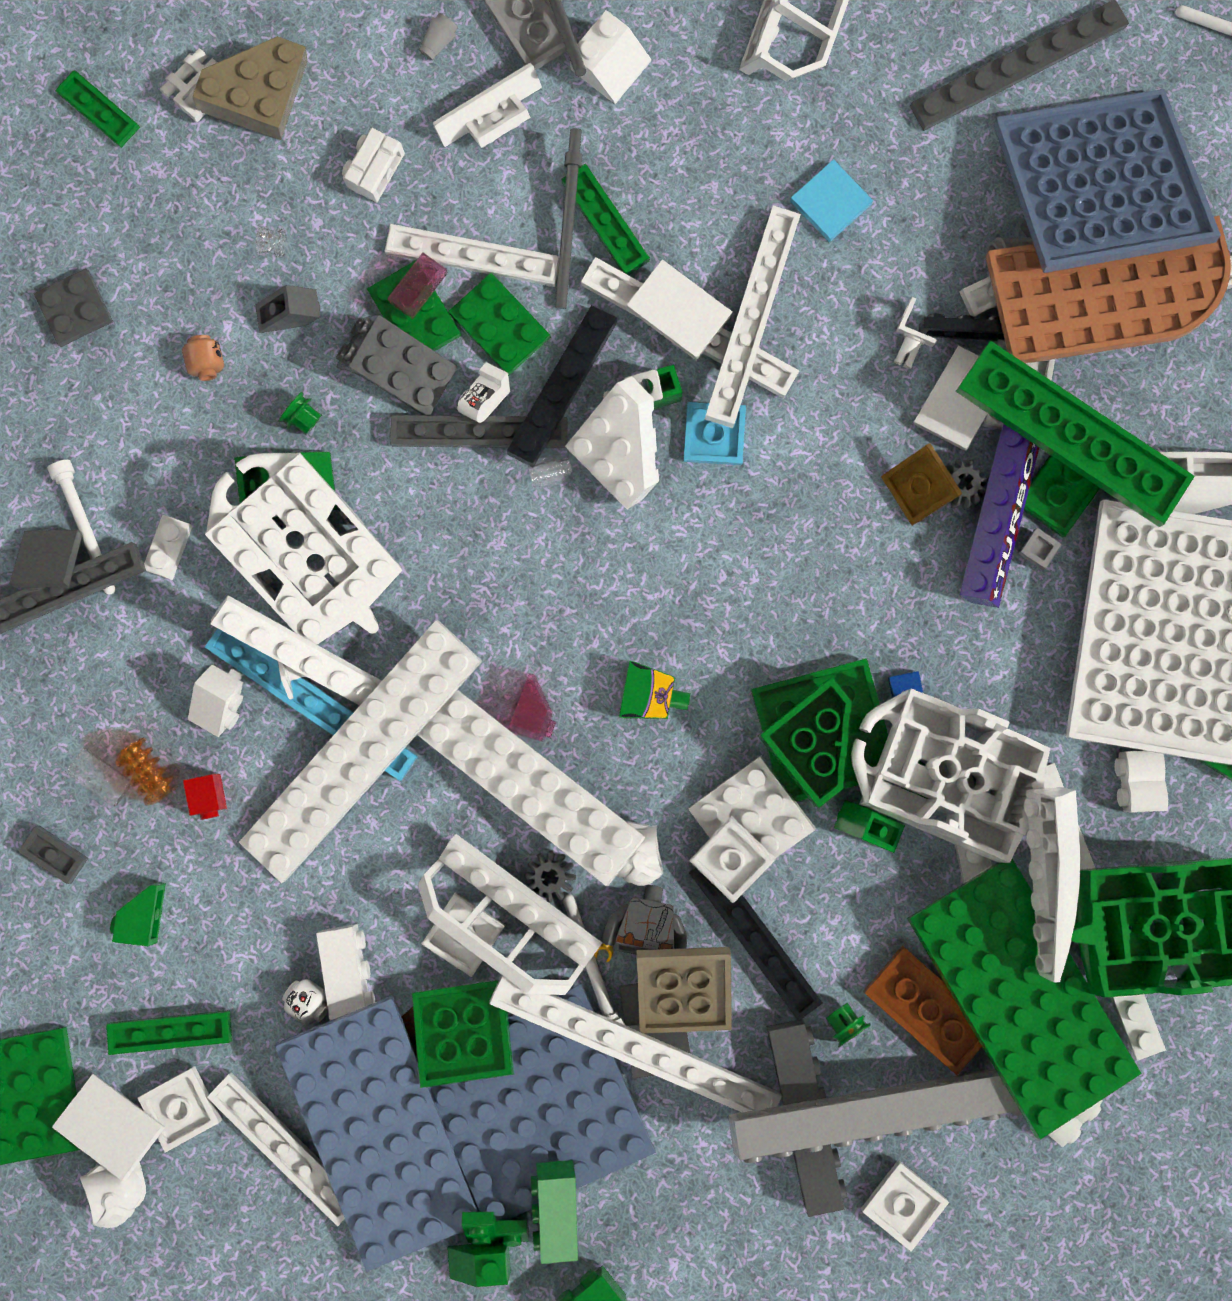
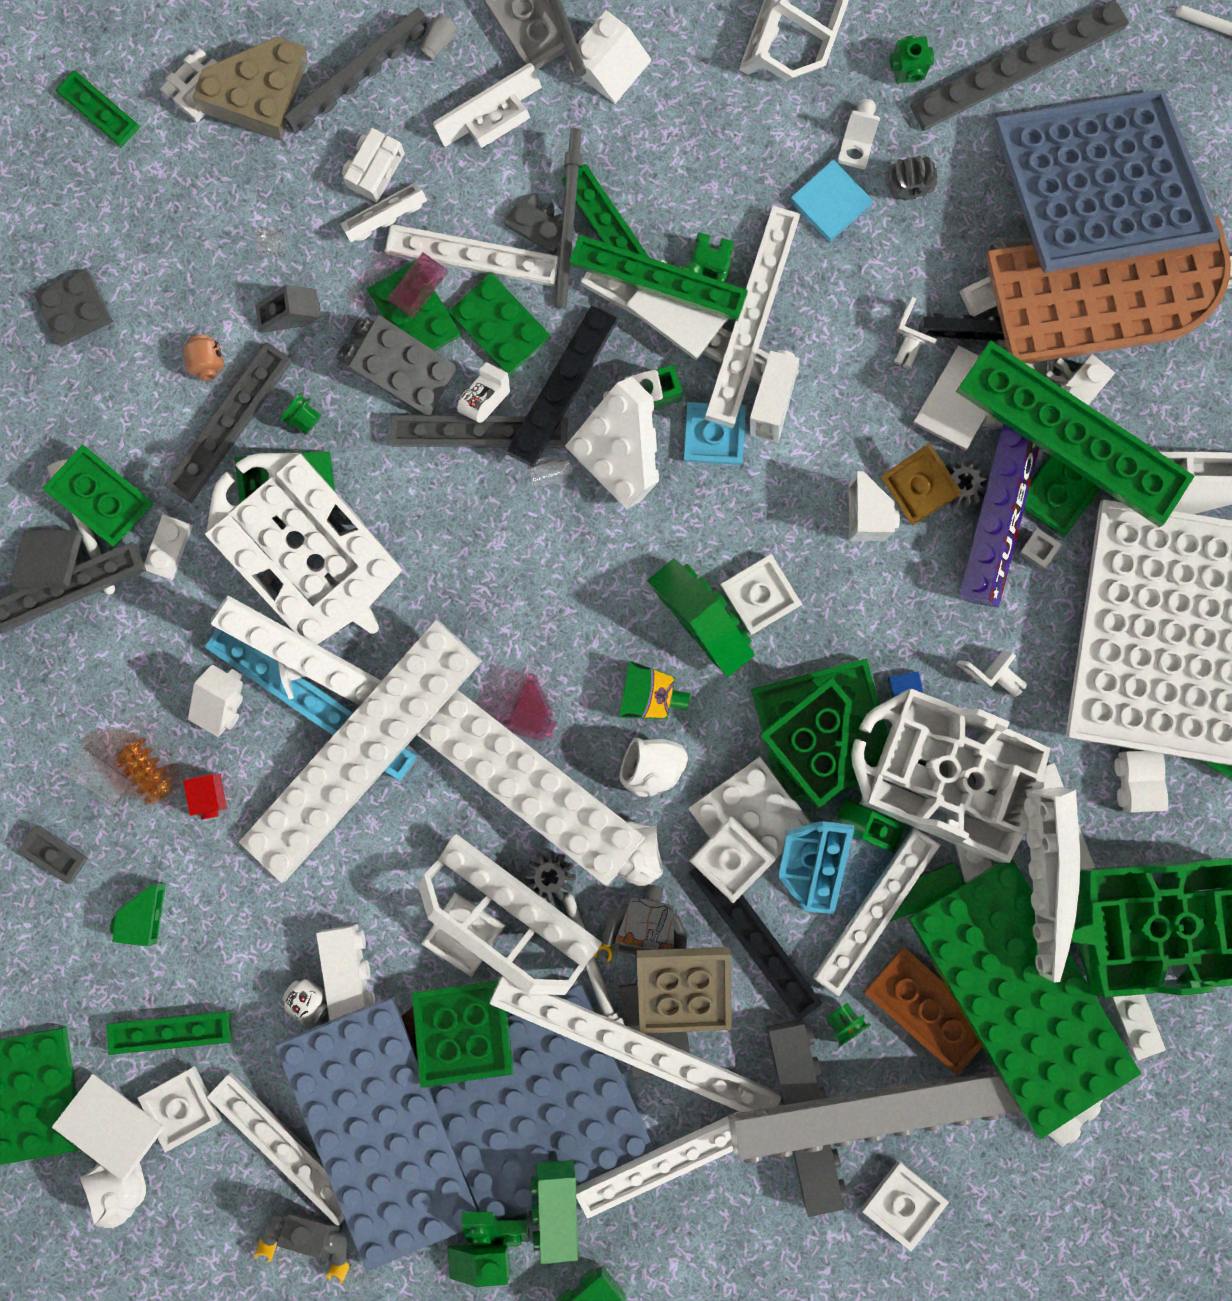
none -> green plate [42,444,155,548]
none -> dark grey plate [165,342,292,504]
none -> dark grey torso [254,1209,350,1284]
none -> dark grey plate [284,7,427,134]
none -> white plate [340,182,427,242]
none -> dark grey plate [504,193,563,254]
none -> green plate [569,235,748,322]
none -> white plate [576,1111,741,1219]
none -> white helmet [620,738,688,797]
none -> green brick [647,558,755,678]
none -> green animal [680,232,734,282]
none -> white plate [720,554,802,636]
none -> white slope [750,350,800,443]
none -> medium azure wedge [778,821,854,914]
none -> white tile [813,827,941,996]
none -> white bracket [838,99,880,169]
none -> white slope [849,471,900,541]
none -> dark grey gear [886,155,938,201]
none -> green tile [889,862,964,922]
none -> green brick [890,35,934,84]
none -> white bracket [956,652,1027,697]
none -> white brick [1045,354,1115,405]

